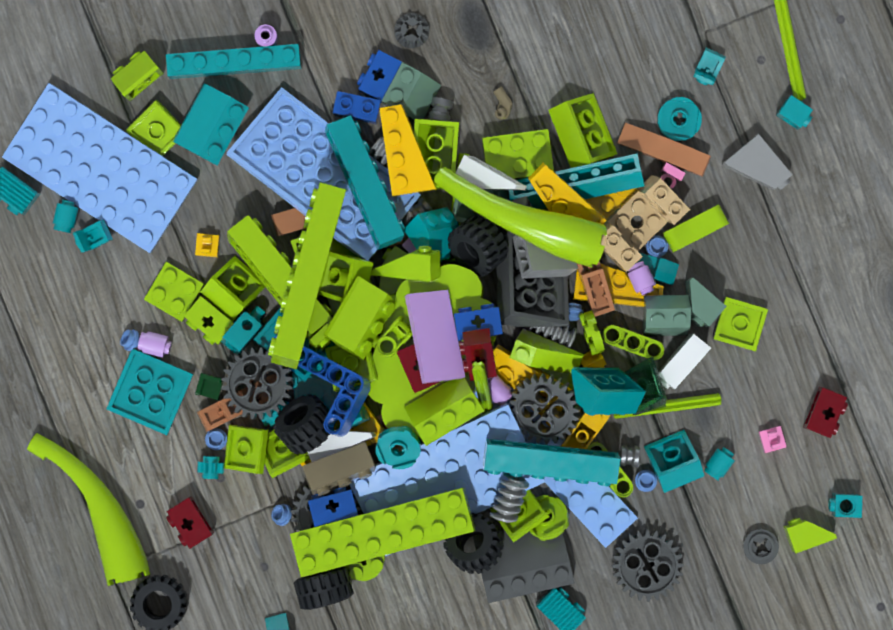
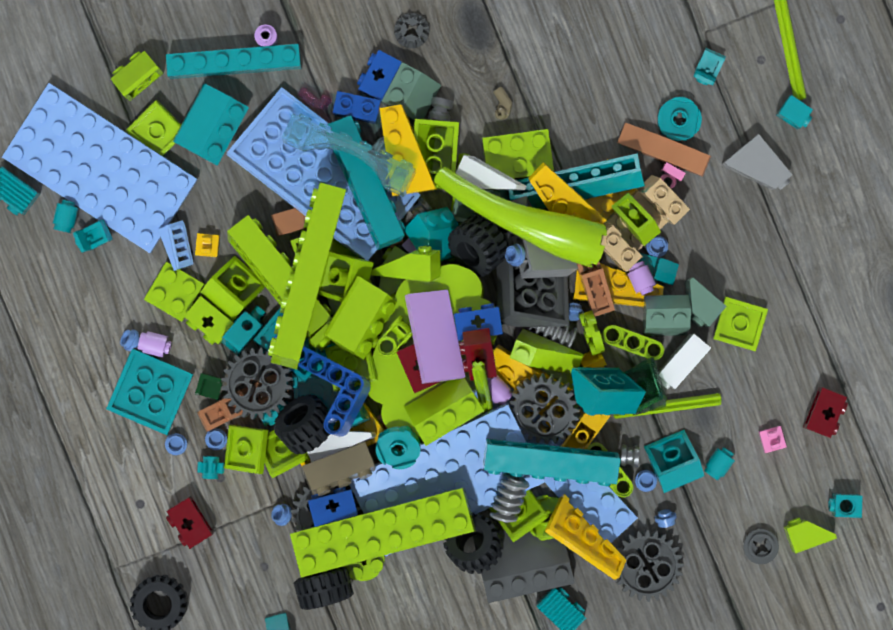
lime brick [27,433,151,586] -> none
lime slope [548,93,618,168] -> none
lime beam [663,204,729,252] -> none
none -> light blue slope [158,220,193,271]
none -> medium blue plate [165,433,187,455]
none -> clear light blue arch [281,114,416,197]
none -> clear pink arm [298,87,332,110]
none -> medium blue plate [505,244,525,266]
none -> yellow wing [545,494,627,580]
none -> lime slope [611,193,661,246]
none -> medium blue plate [654,509,677,528]

